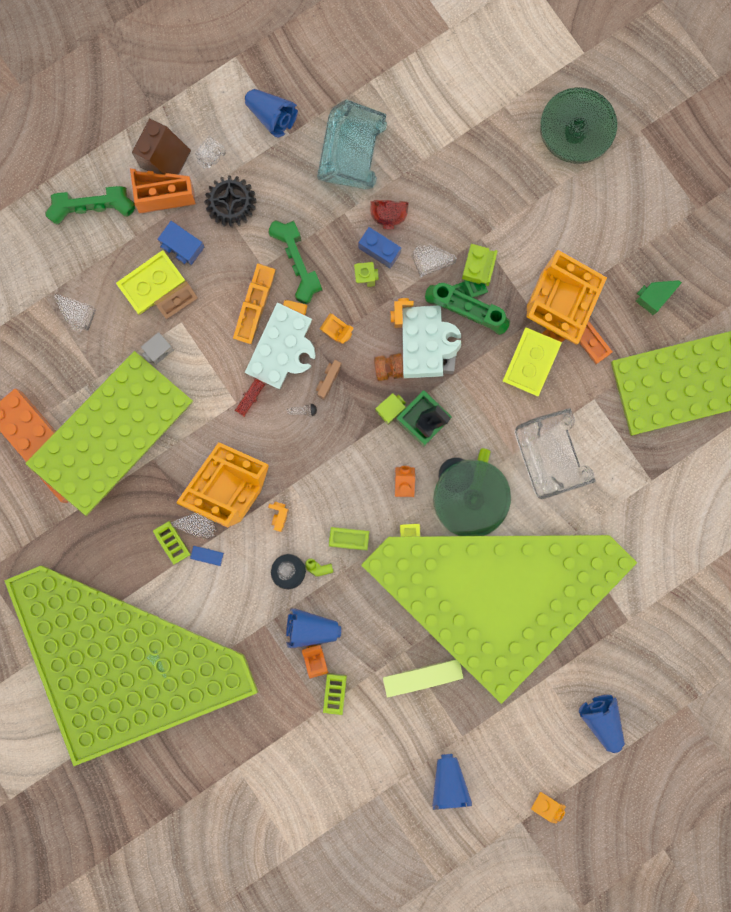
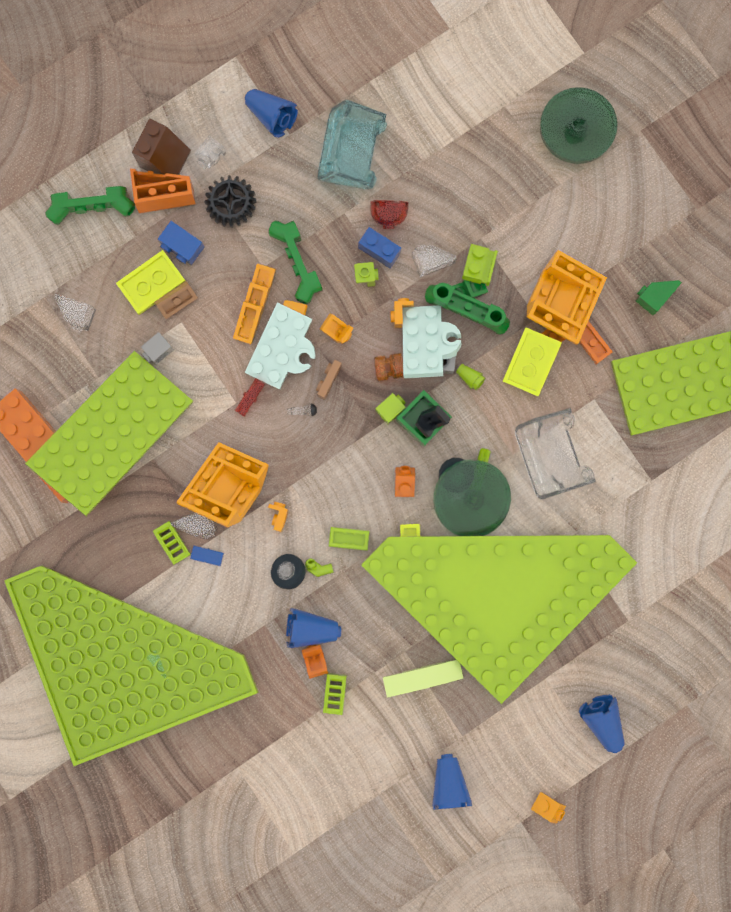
none -> lime cone [456,364,486,390]

